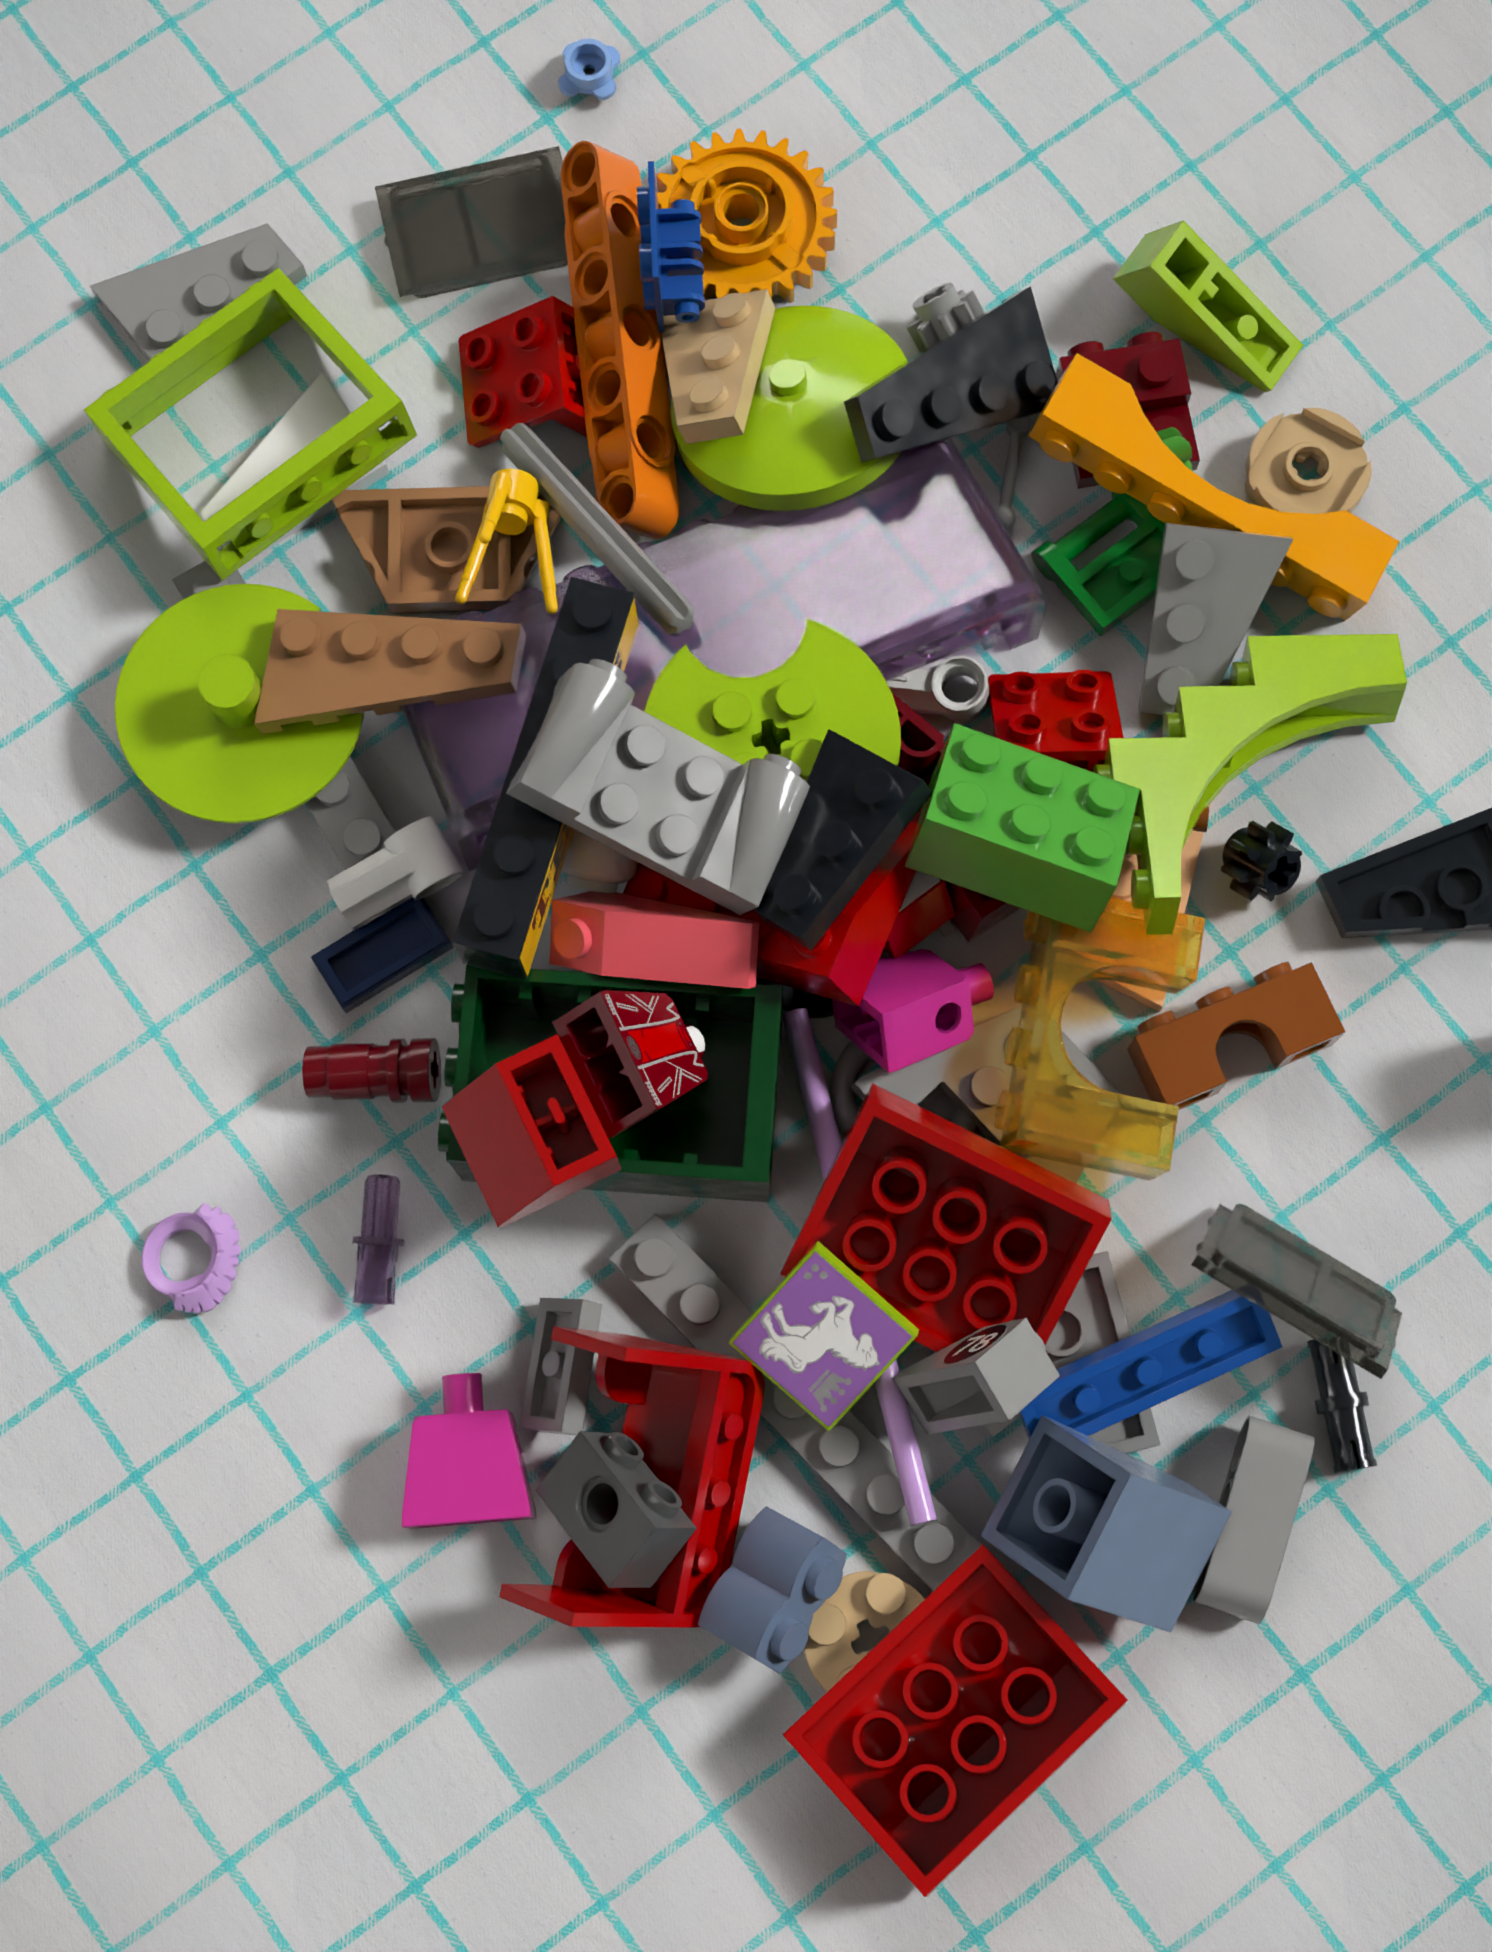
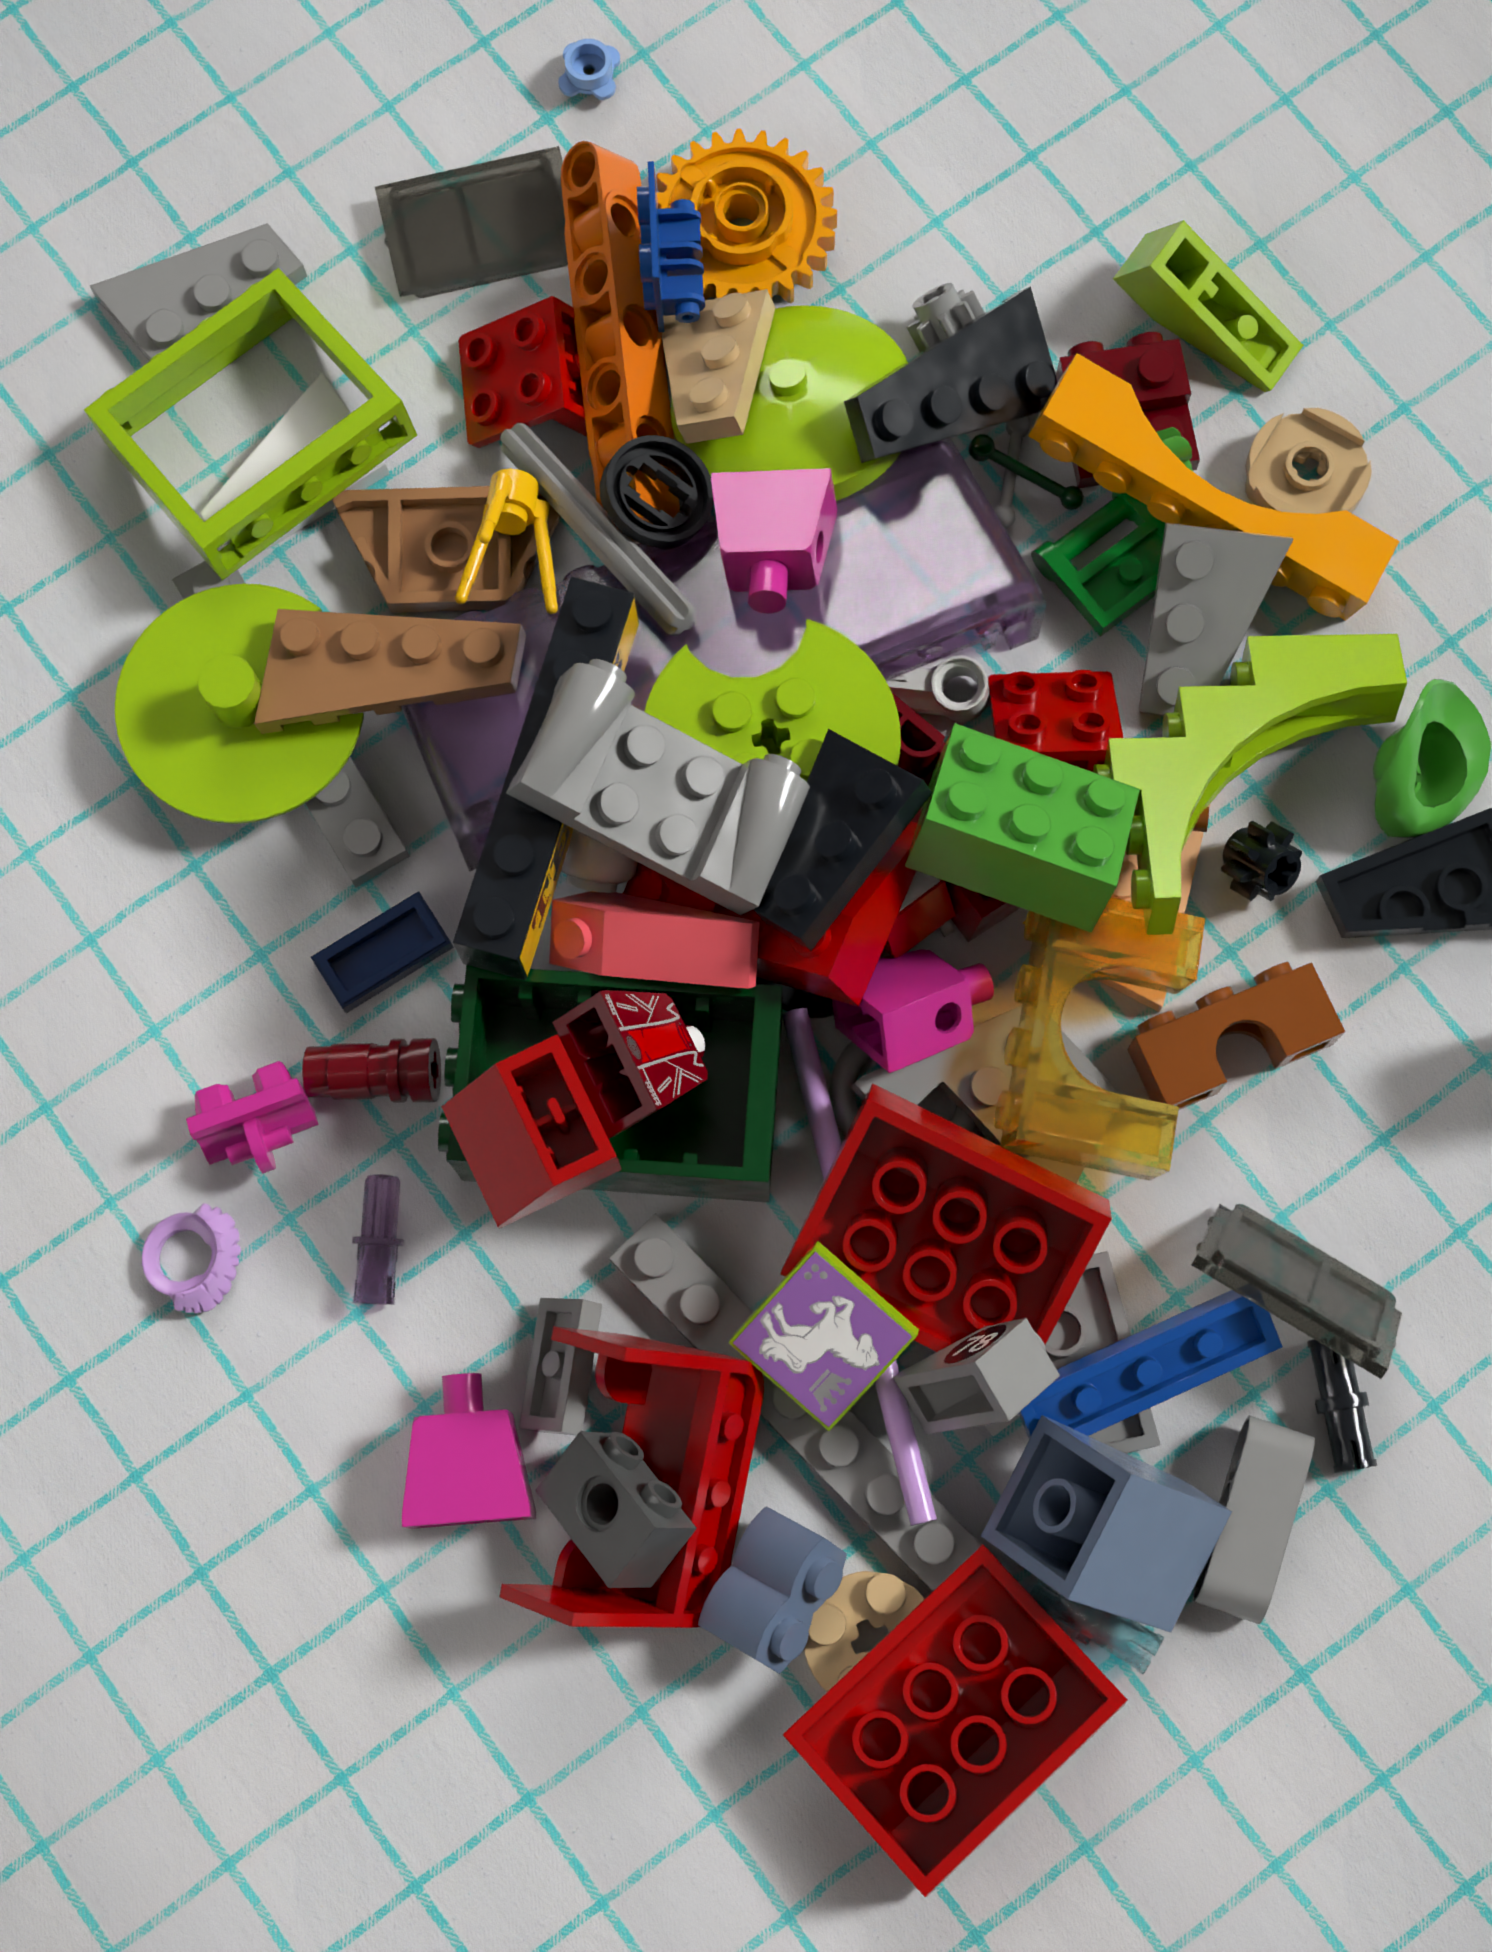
white piece [327,816,464,929] -> none
none -> dark pink hips [186,1061,319,1174]
none -> black piece [600,435,714,550]
none -> torso [711,468,837,614]
none -> dark green hinge [968,434,1084,510]
none -> clear light blue pin [1030,1579,1164,1675]
none -> bright green hat [1373,679,1491,838]

